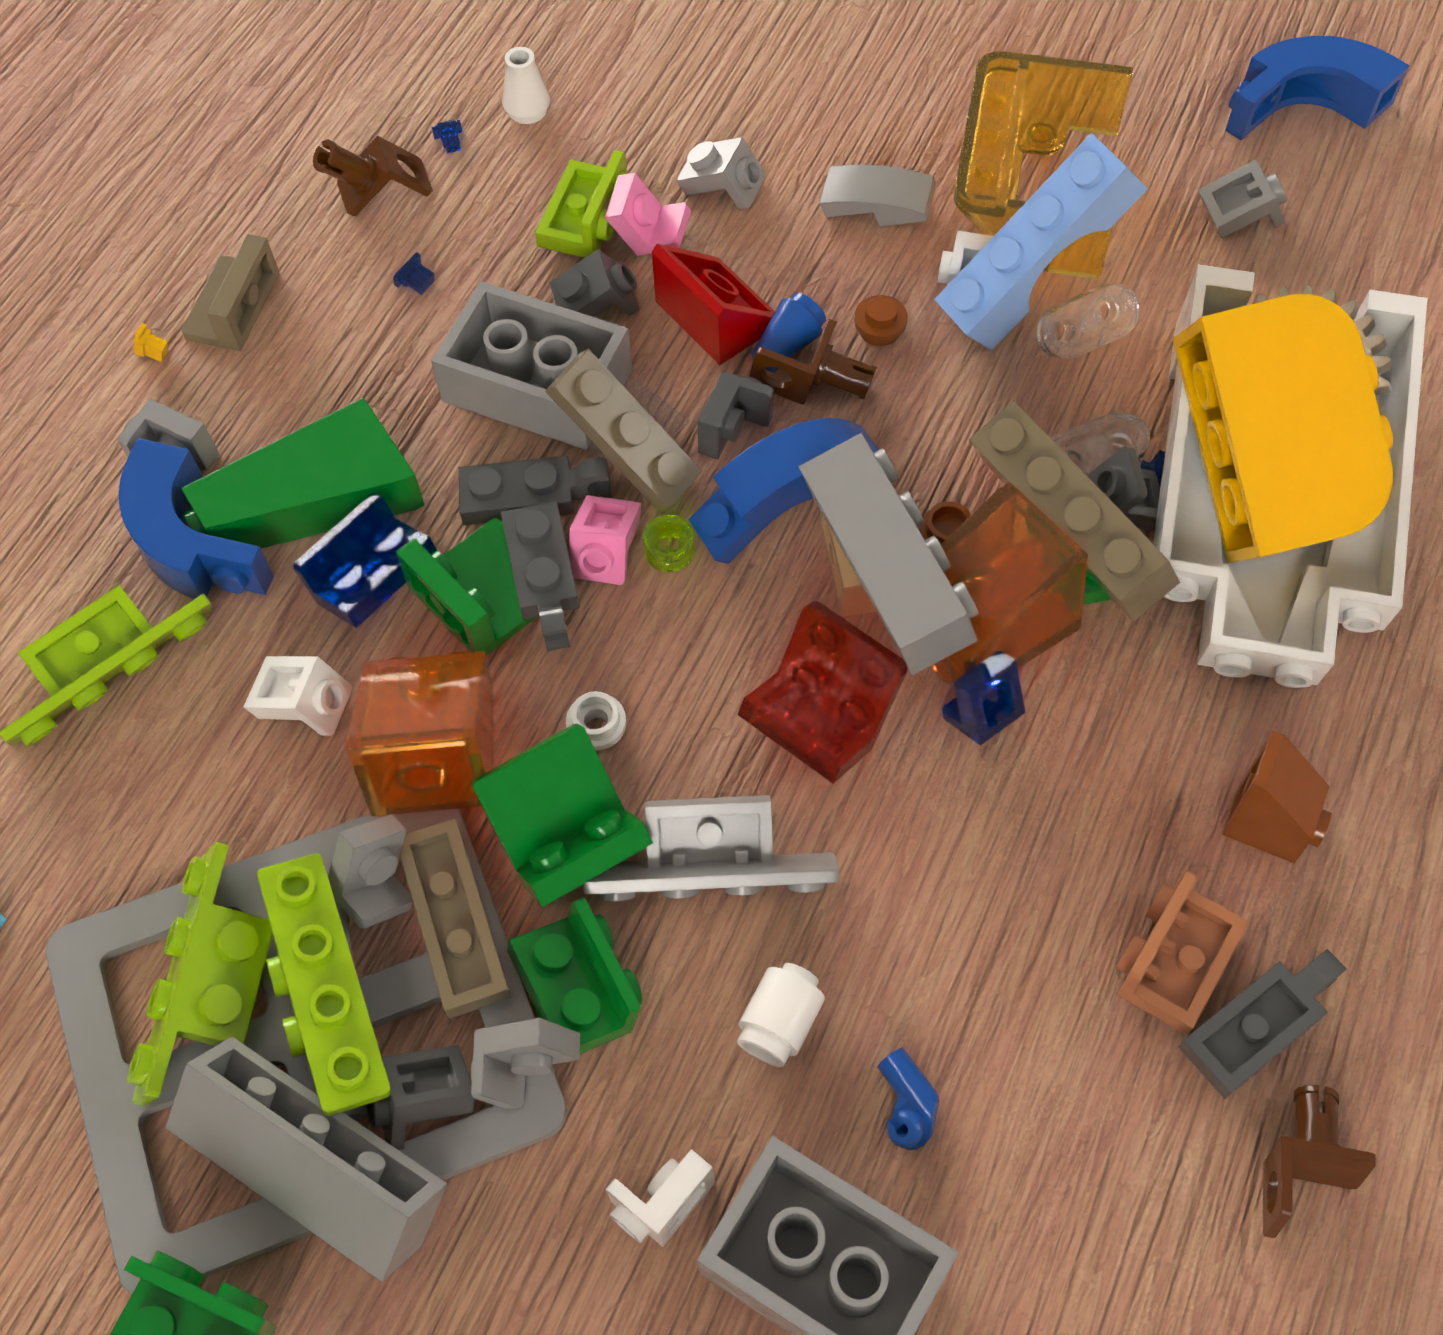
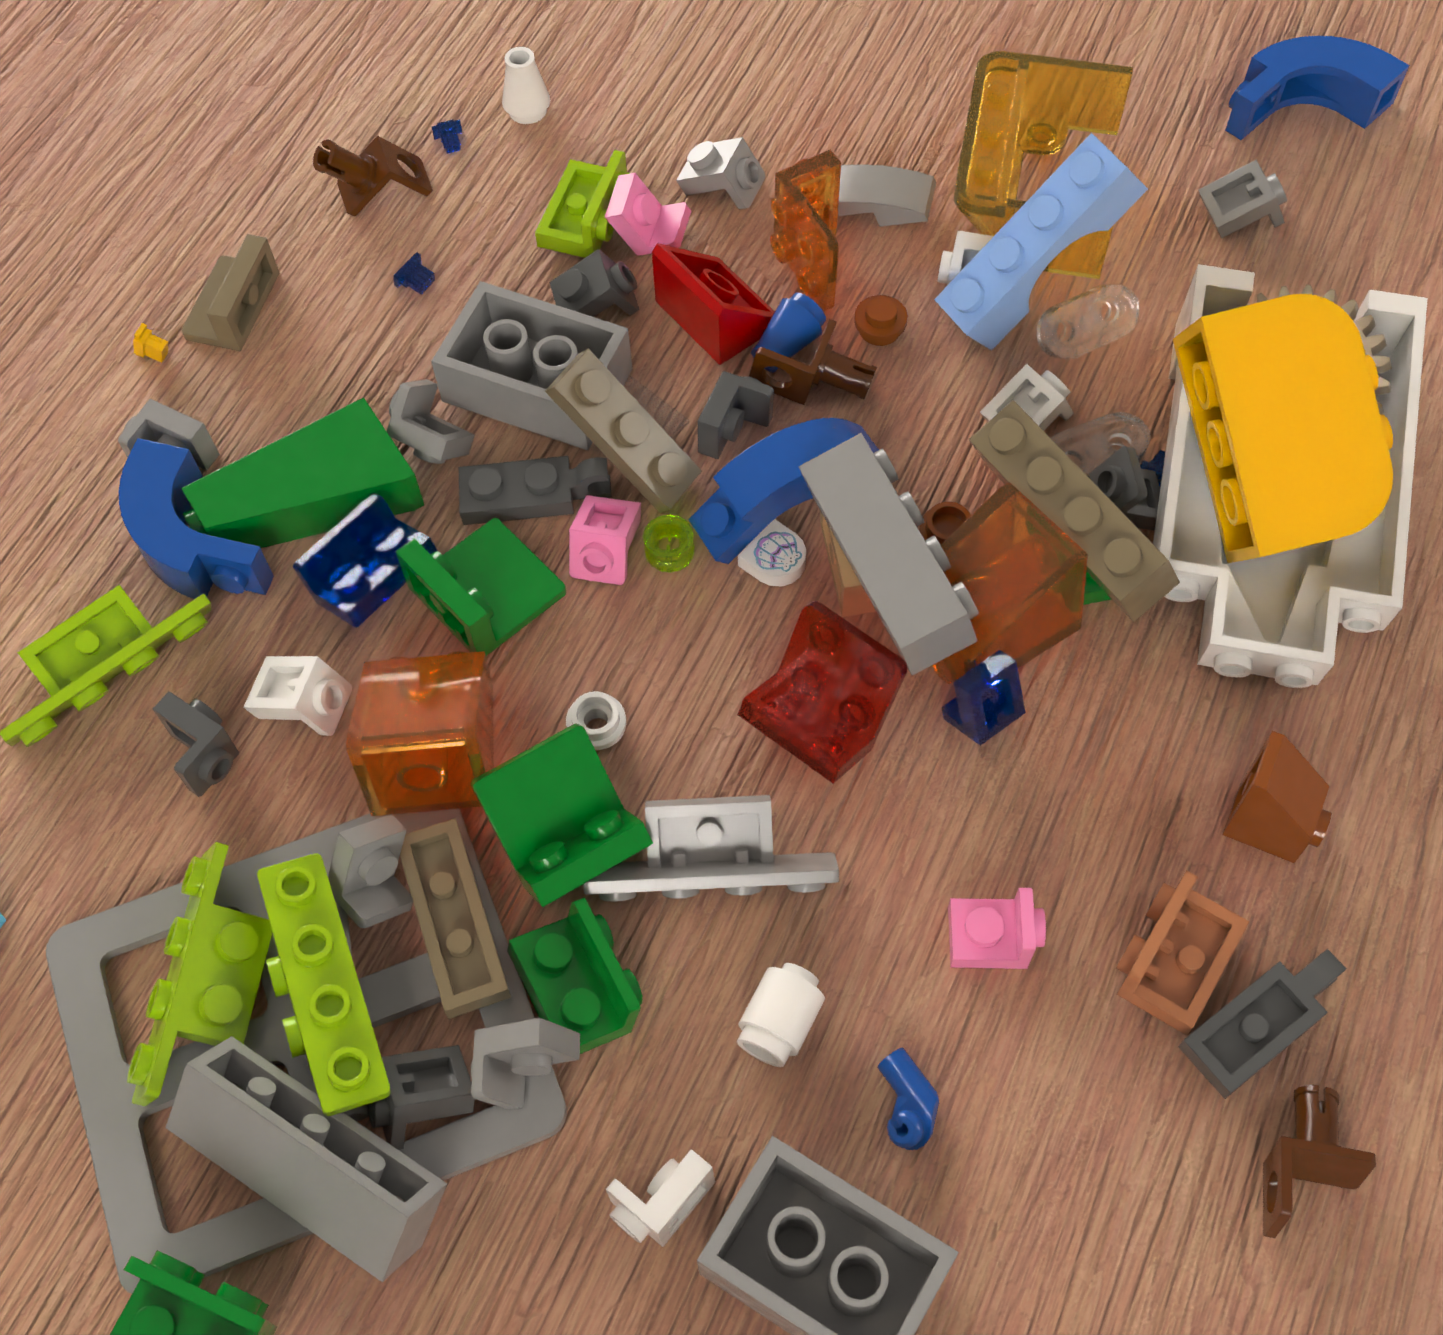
dark grey plate [501,501,580,651] -> none
none -> dark grey bracket [153,691,239,797]
none -> light grey bracket [387,379,475,464]
none -> tile [738,519,806,587]
none -> clear orange bracket [770,149,841,311]
none -> bright pink bracket [948,888,1046,969]
none -> white bracket [980,364,1074,431]

